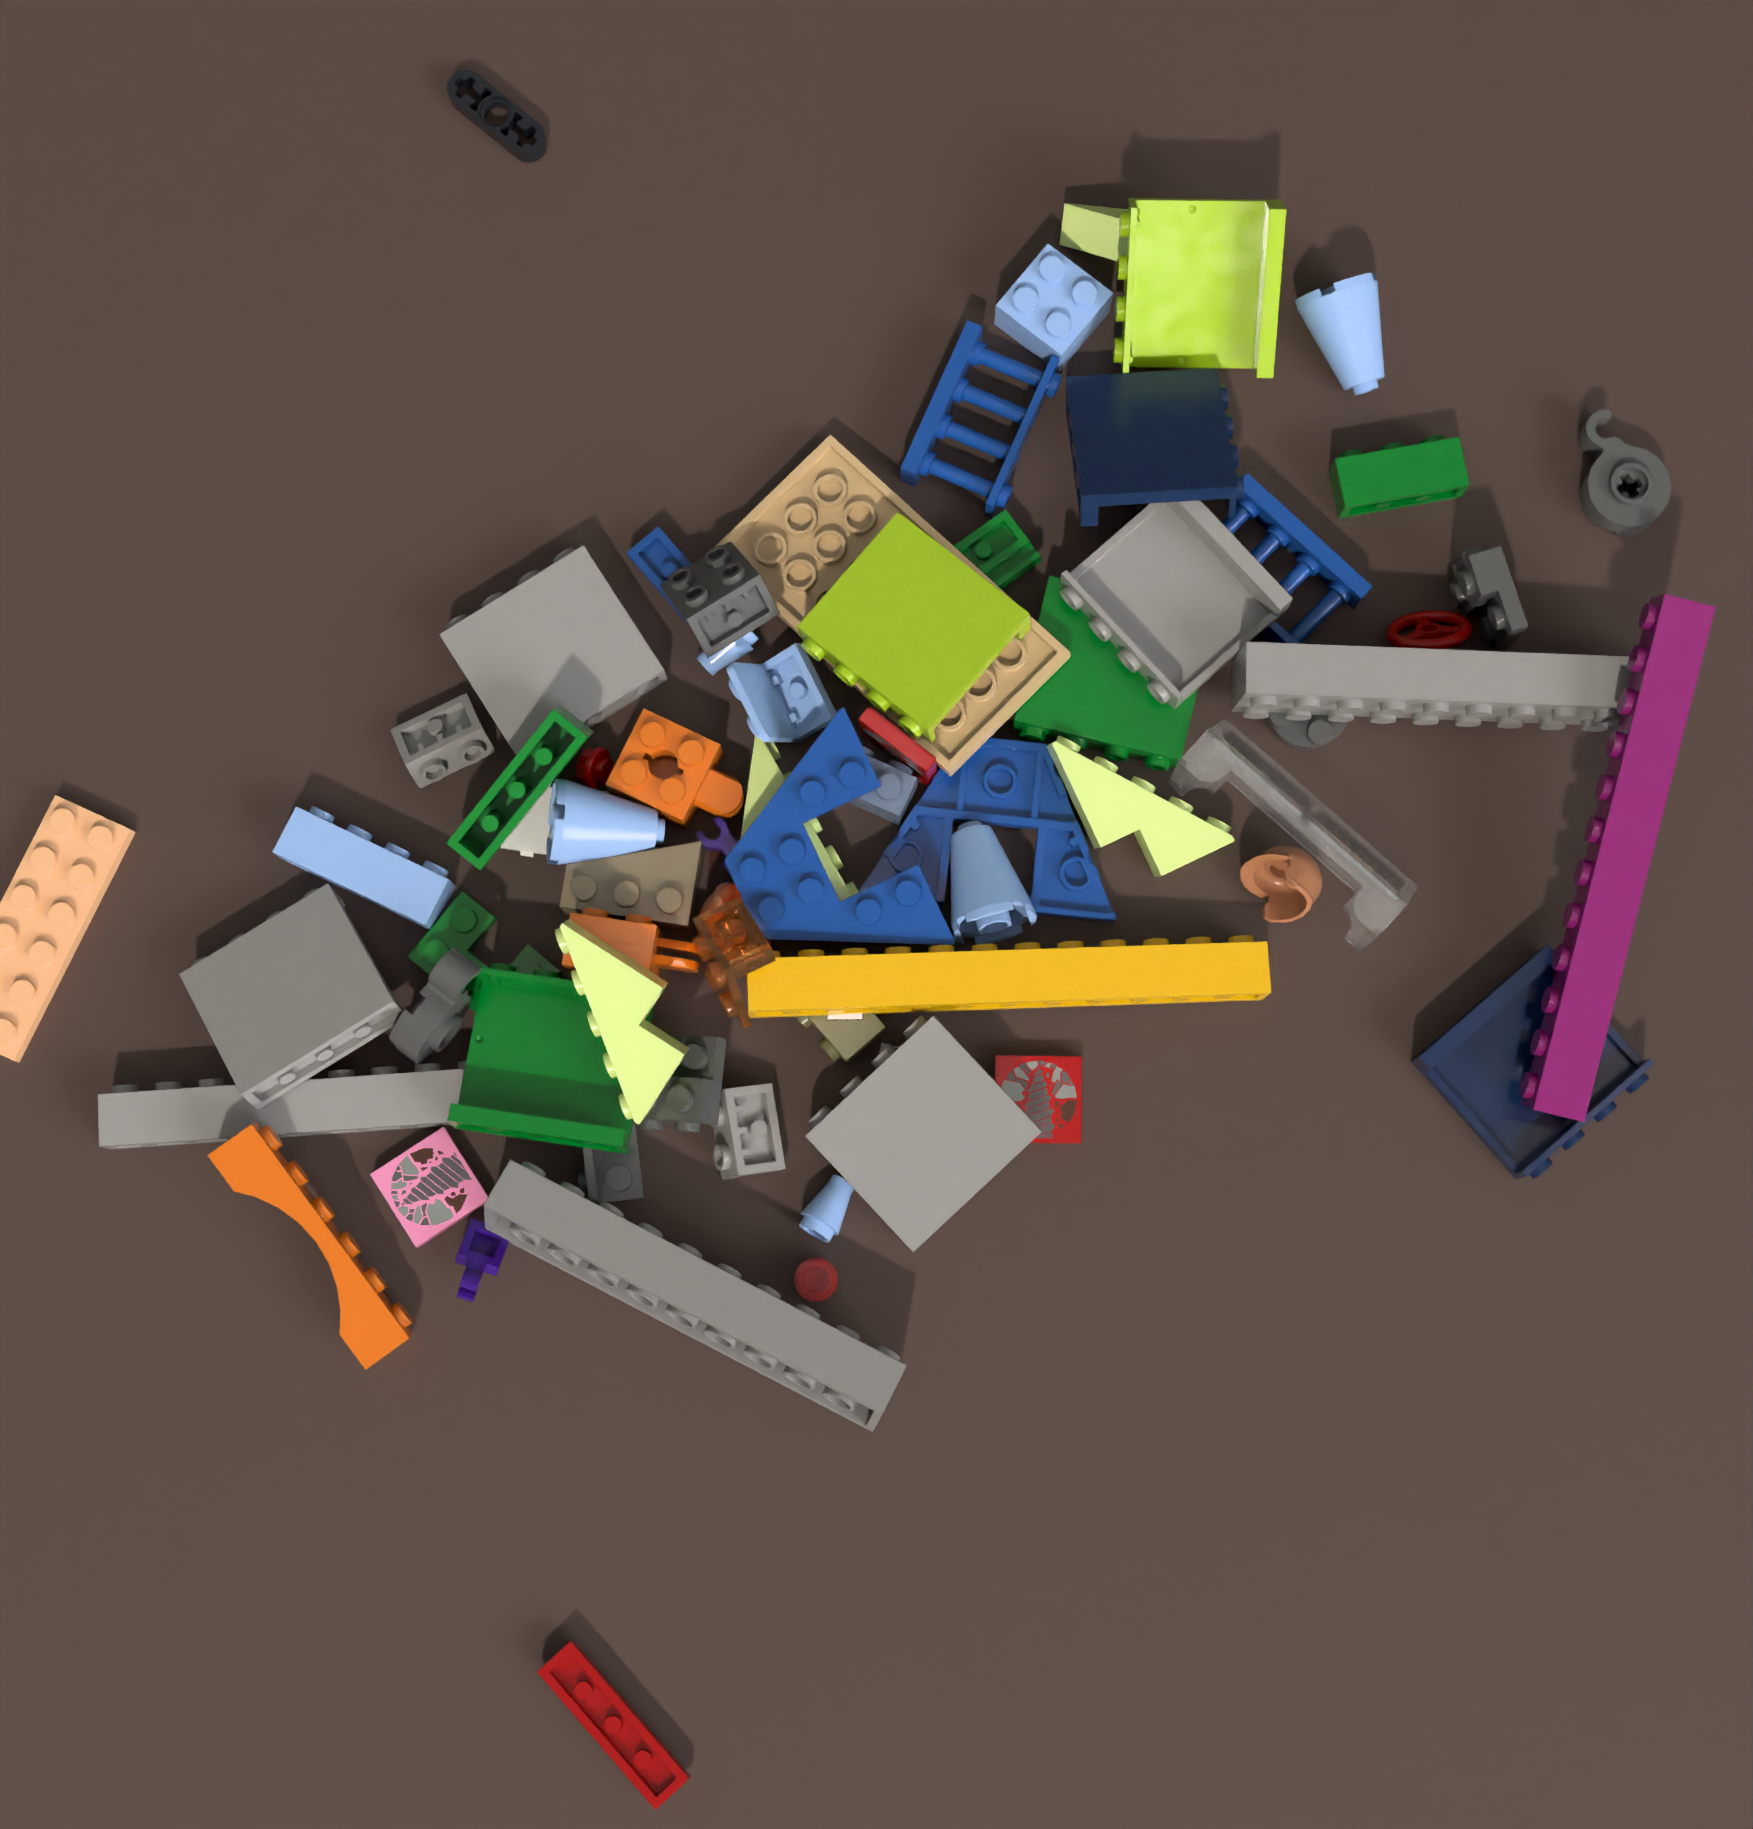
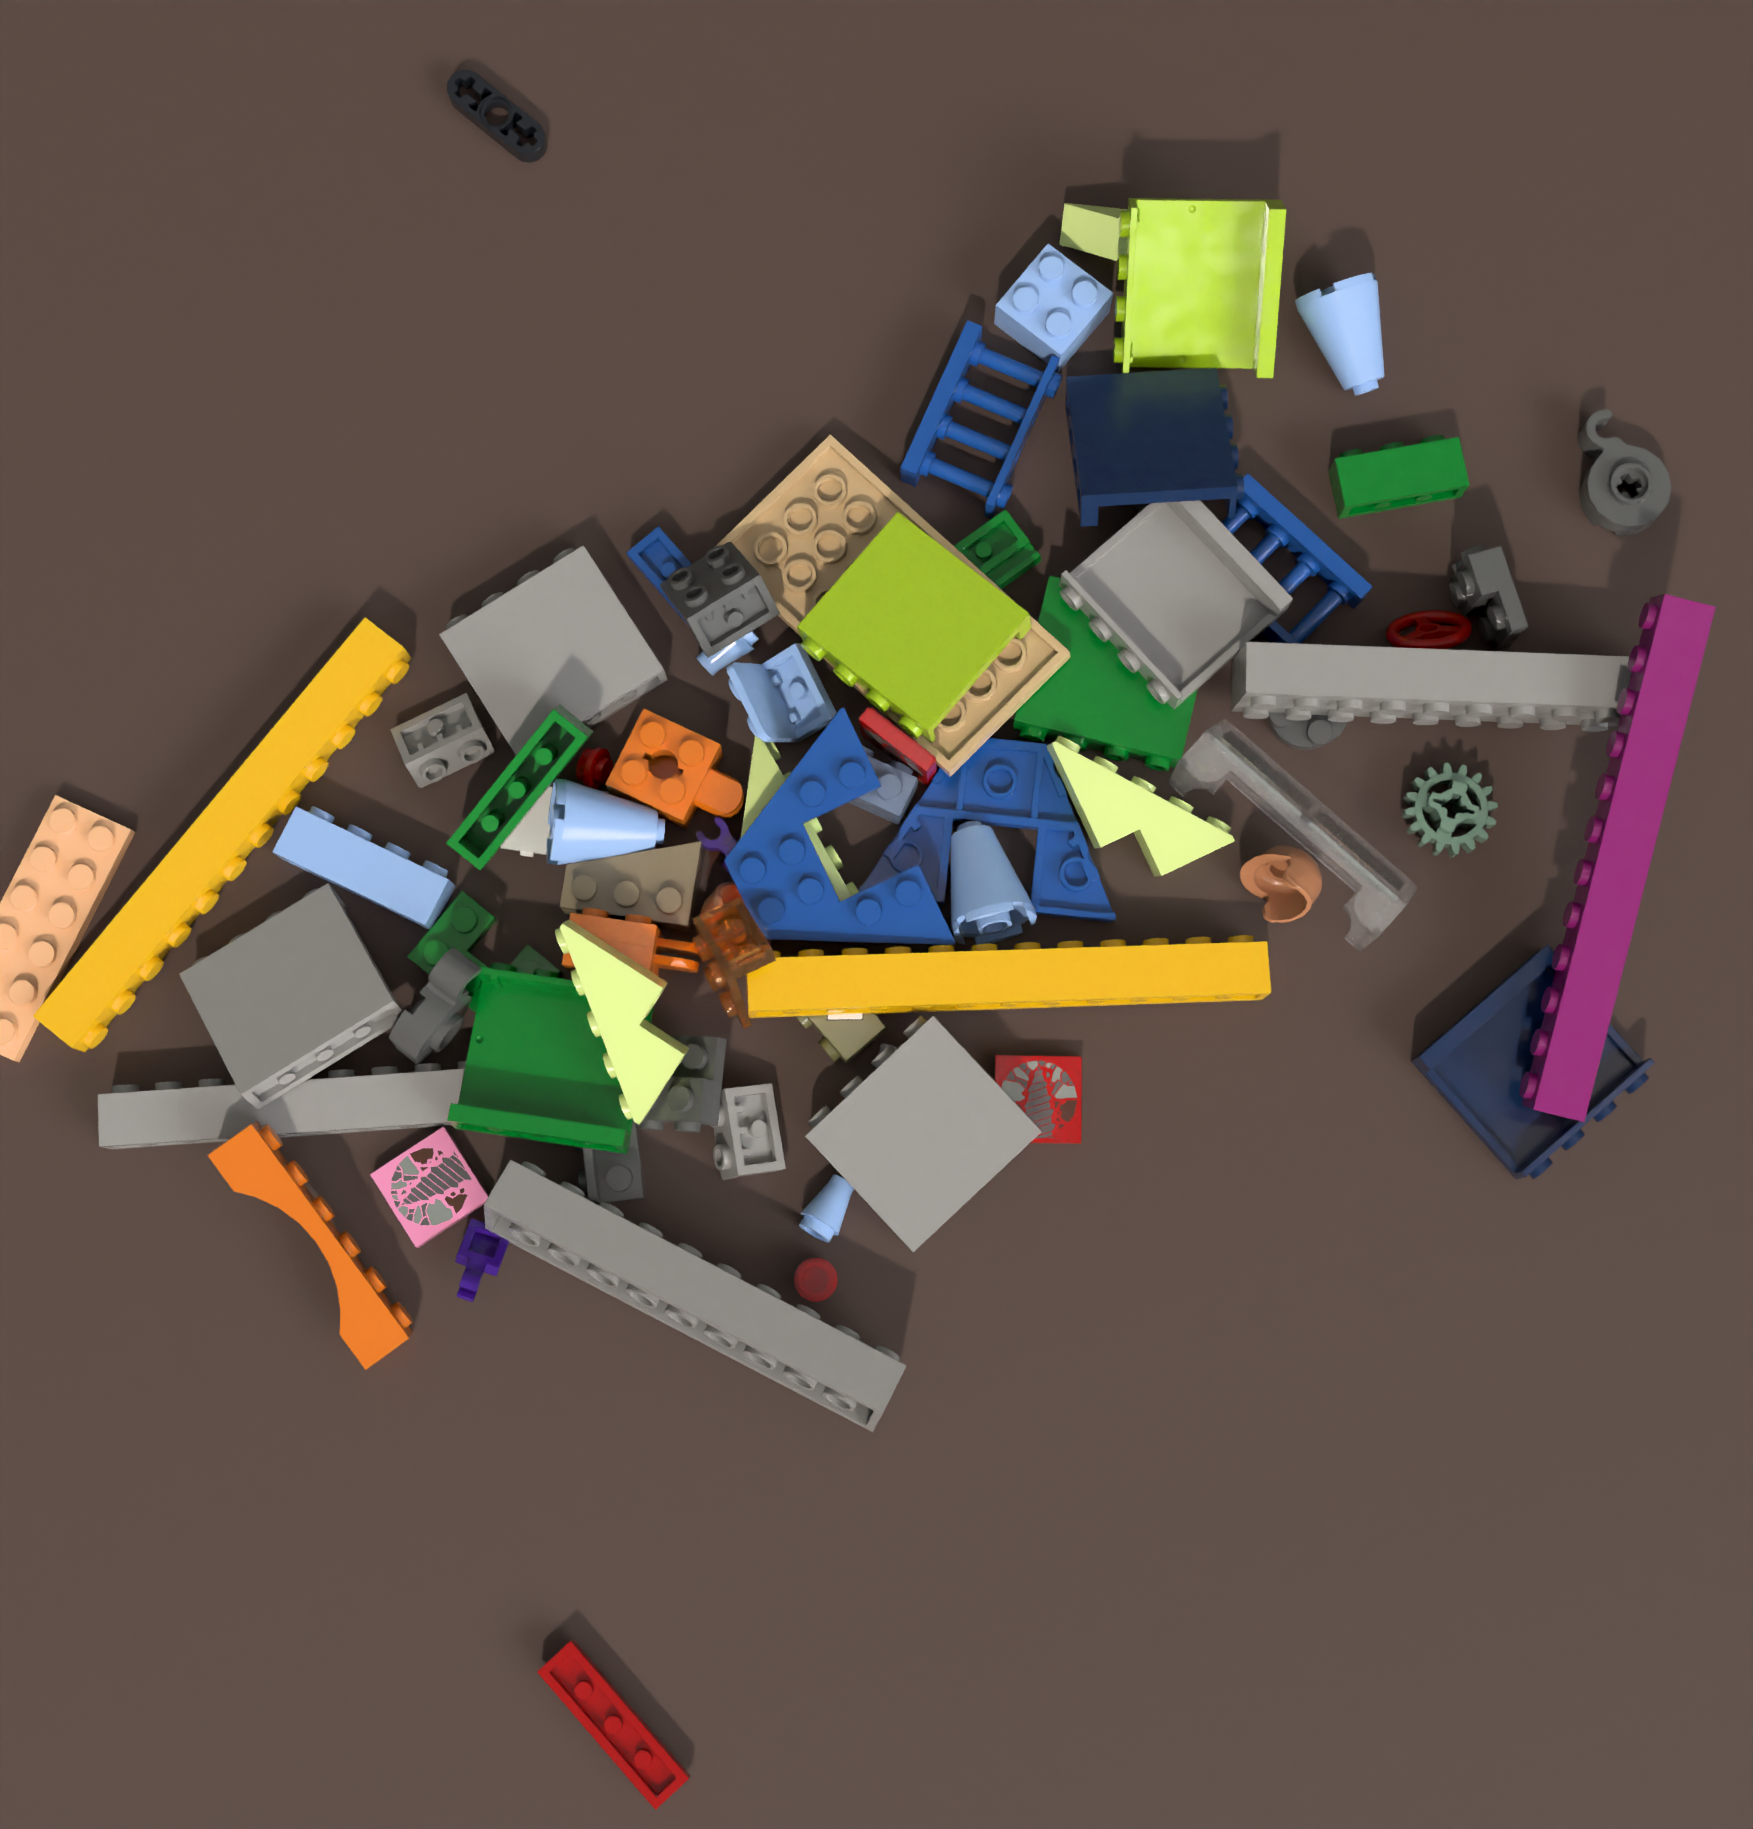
none -> yellow brick [33,617,412,1052]
none -> sand green gear [1401,763,1498,858]

